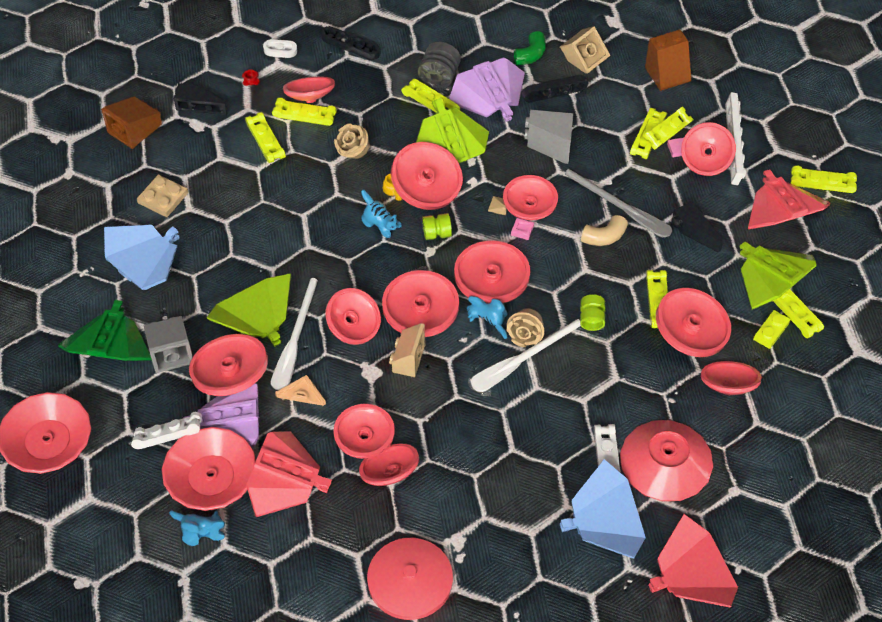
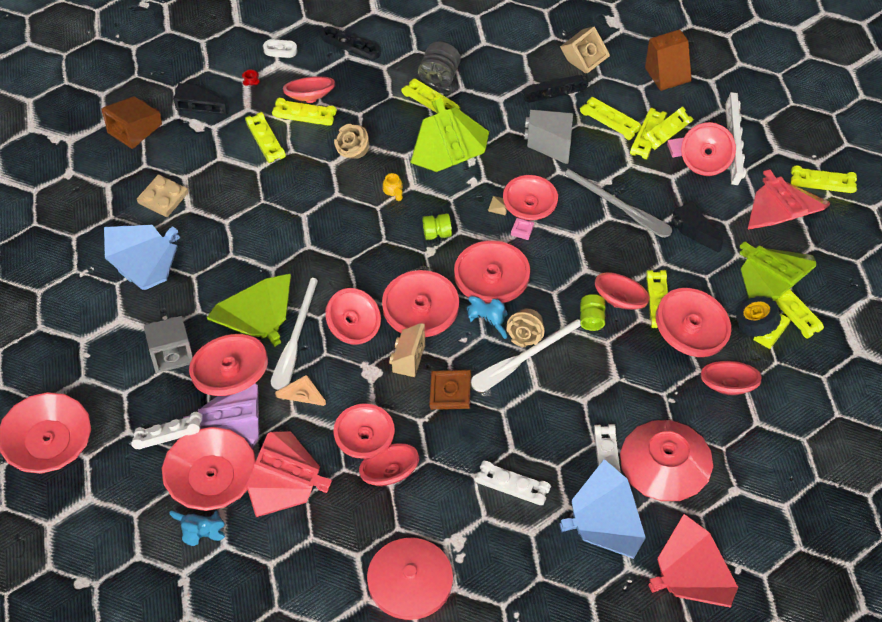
green panel [58,300,152,361] -> none
dark azure animal [361,190,402,238] -> none
coral dish [391,142,463,210] -> none
lavender panel [449,58,525,122] -> none
green cylinder [514,31,546,66] -> none
tan cylinder [581,215,628,246] -> none
none -> dark orange plate [430,370,471,410]
none -> white plate [475,461,551,505]
none -> neon yellow plate [580,97,641,140]
none -> coral dish [594,273,650,310]
none -> black wheel [736,296,781,337]

